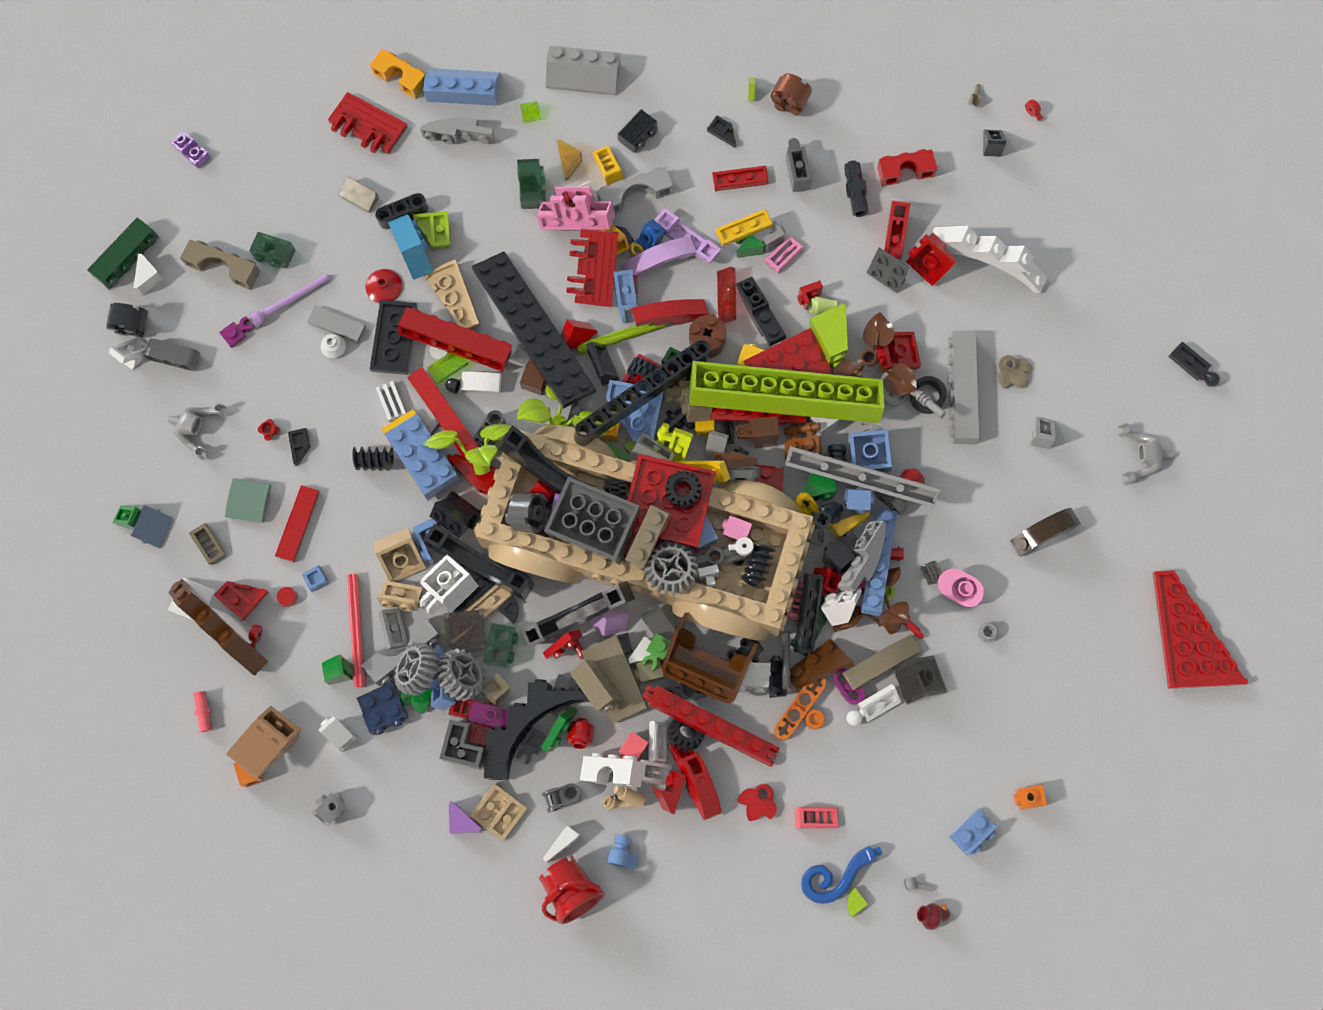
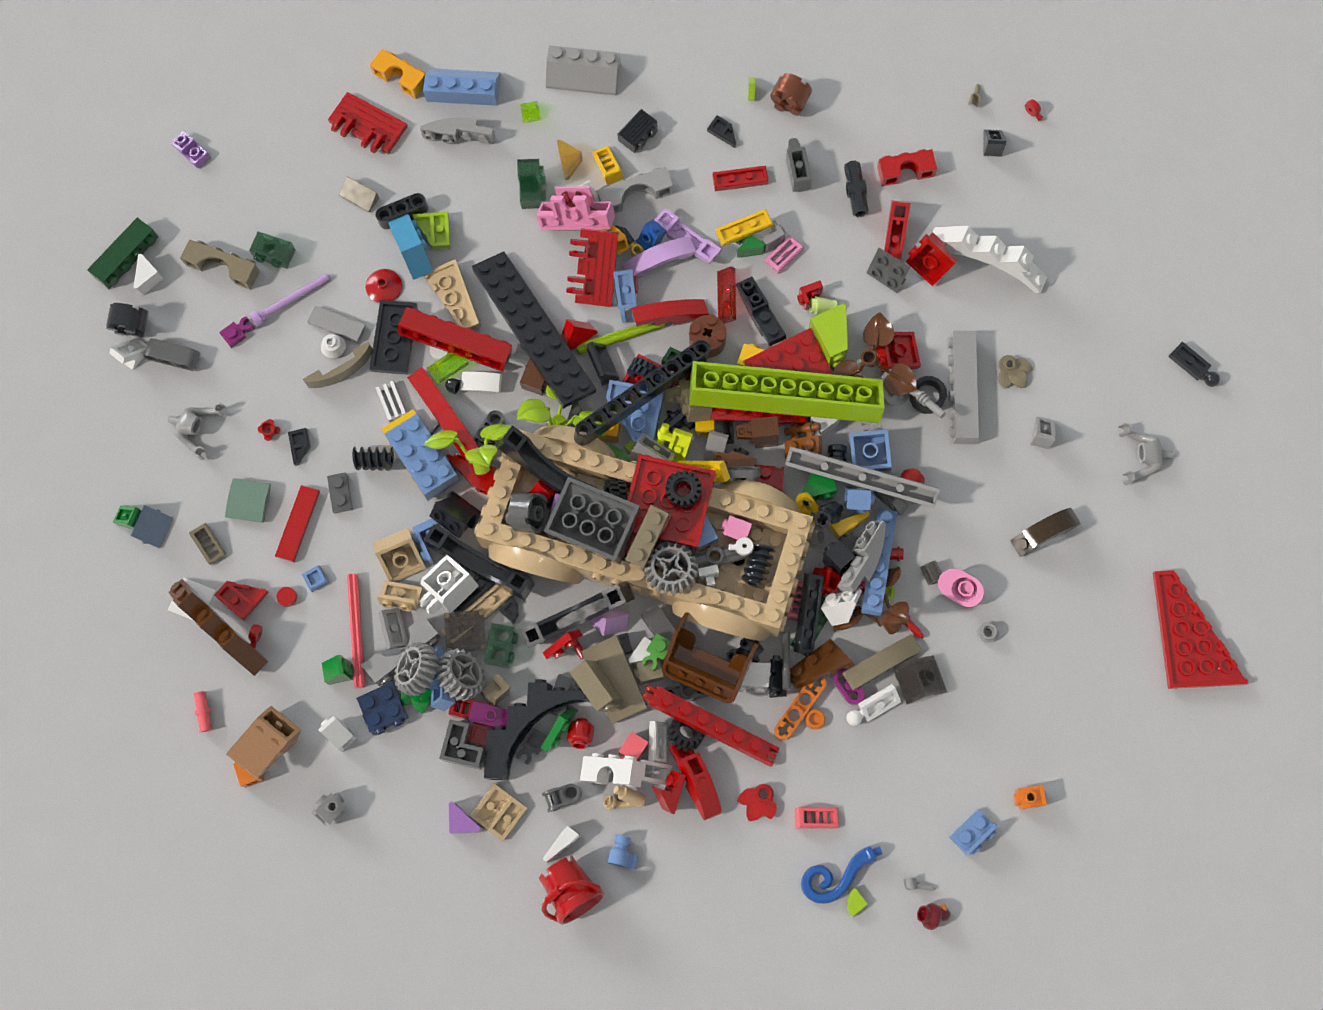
none -> dark tan slope [303,342,373,388]
none -> dark grey plate [327,472,353,514]

